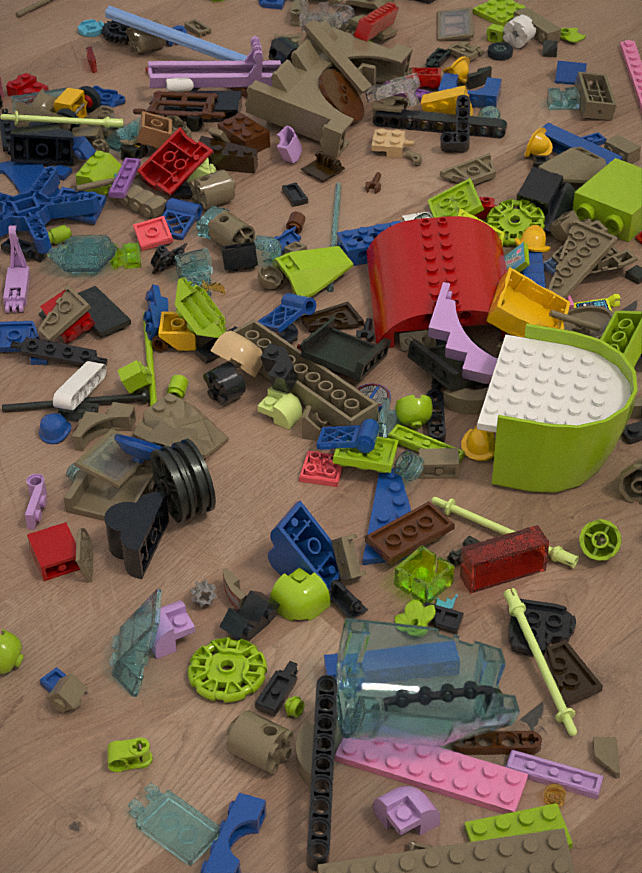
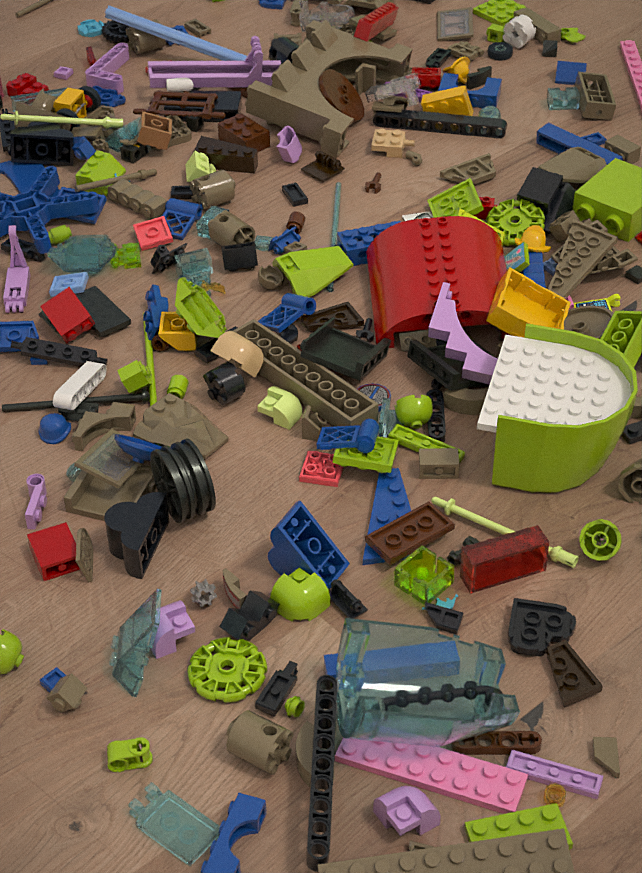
dark tan wing [38,284,91,342] -> none
blue tile [56,165,72,180] -> none
medium lavender tile [109,158,141,199] -> none
red piece [137,127,213,196] -> none
dark tan tile [209,127,231,143] -> none
black brick [260,343,297,394] -> none
clear light blue hair [261,237,282,263] -> none
dark tan tile [303,19,372,95] -> none
dark tan hinge [331,534,366,581] -> none
clear light blue wheel [394,450,424,481] -> none
lime plate [395,599,436,637] -> none
black beam [440,95,470,153] -> none
yellow helmet [461,425,496,461] -> none
yellowish green bar [503,588,577,736] -> none
yellow helmet [524,128,553,157] -> none
black plate [533,155,549,168] -> none
dark tan bar [549,310,601,332] -> none
none -> light blue tile [49,272,89,297]
none -> lavender tile [53,66,73,80]
none -> lavender beam [85,43,129,94]

